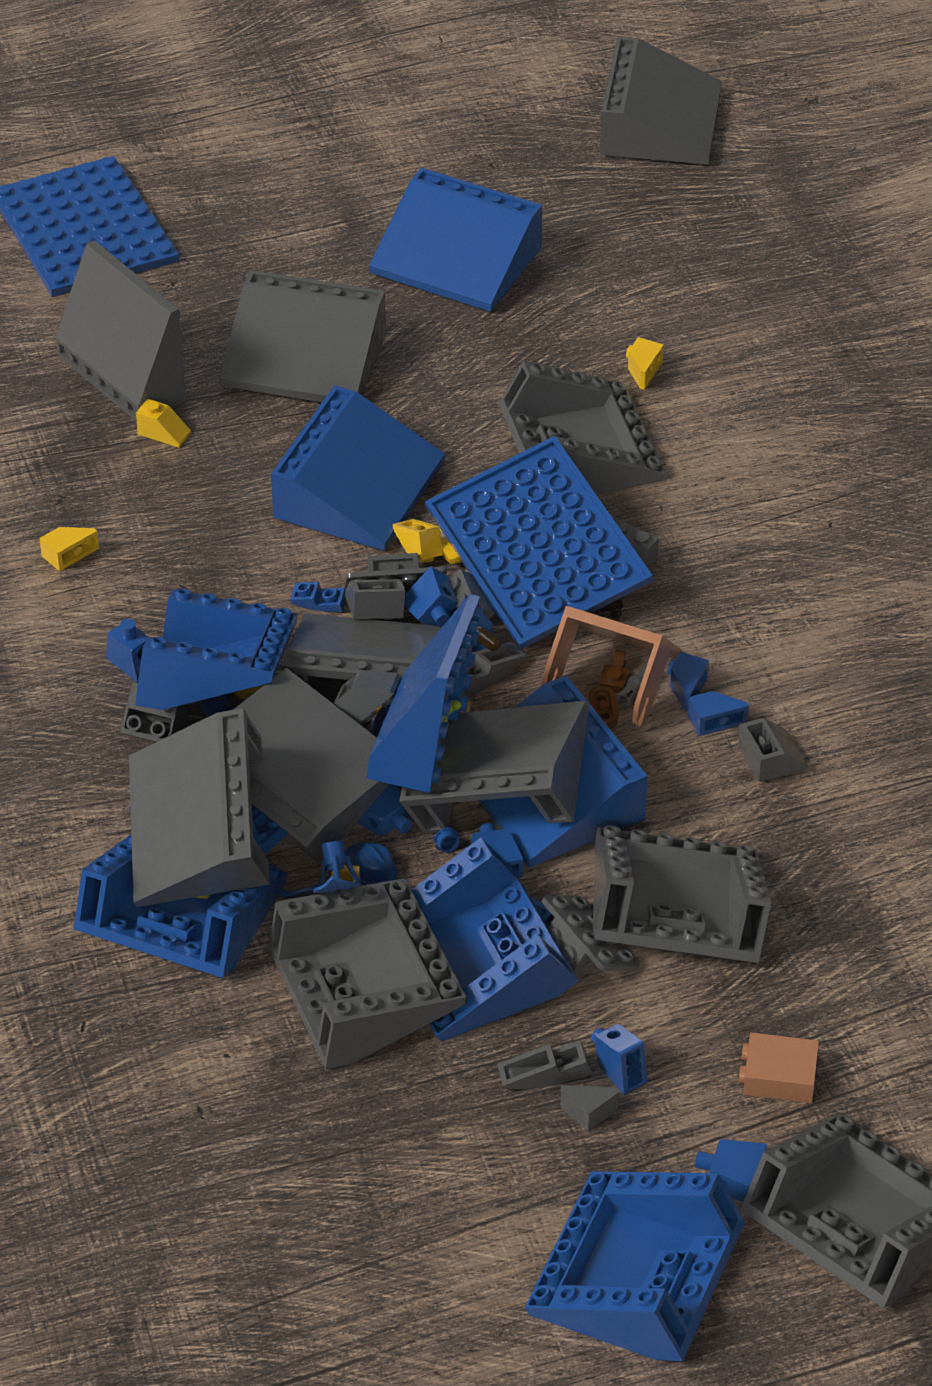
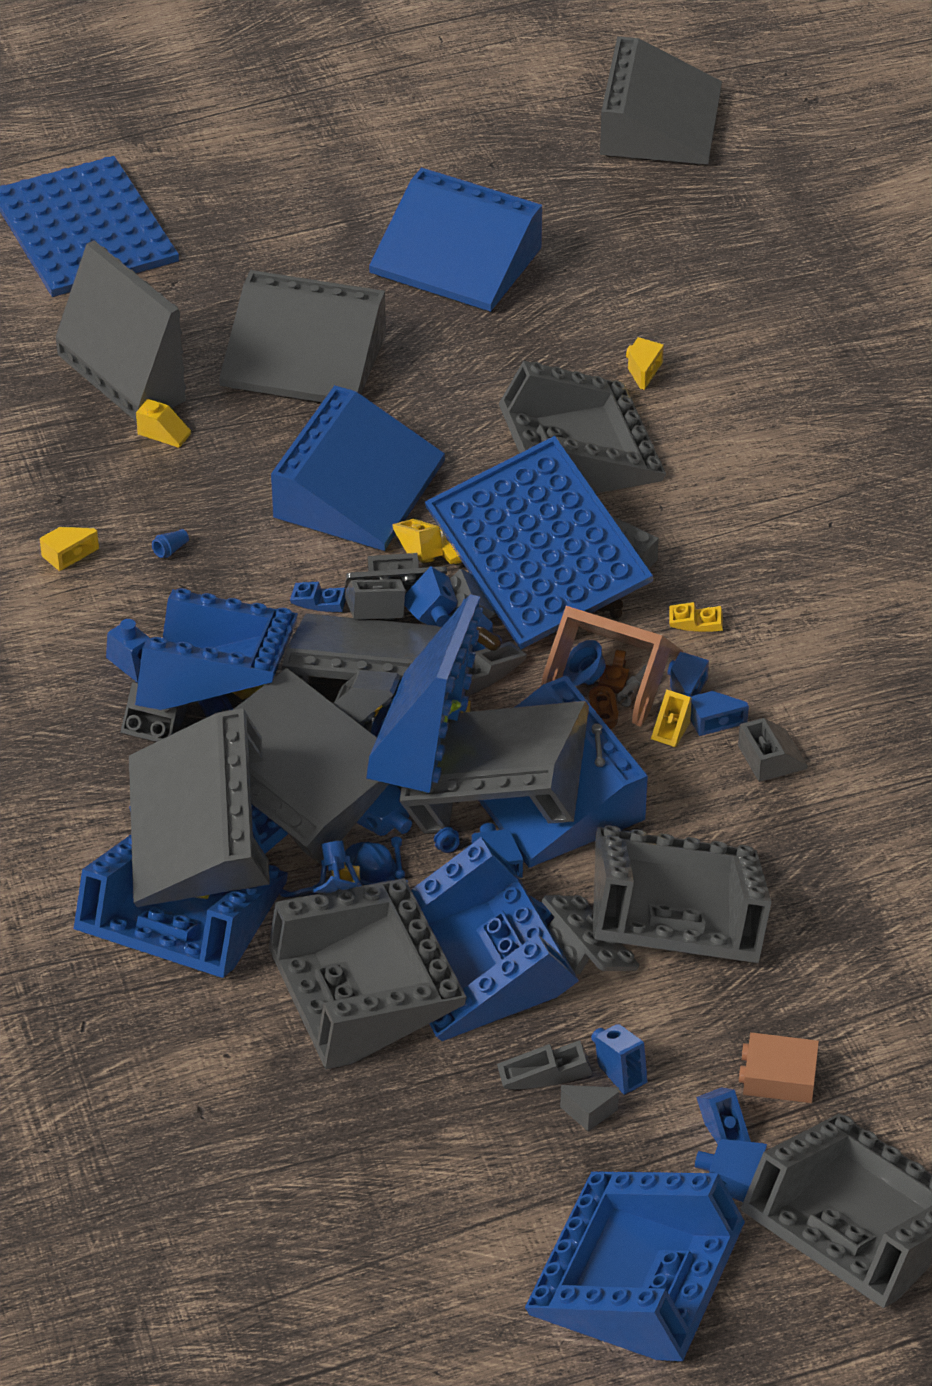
none -> blue cone [152,529,189,558]
none -> blue hinge [391,837,405,879]
none -> blue piece [562,640,606,686]
none -> dark grey hinge [592,724,605,768]
none -> yellow slope [651,689,692,747]
none -> yellow slope [669,602,723,632]
none -> blue slope [696,1087,751,1144]

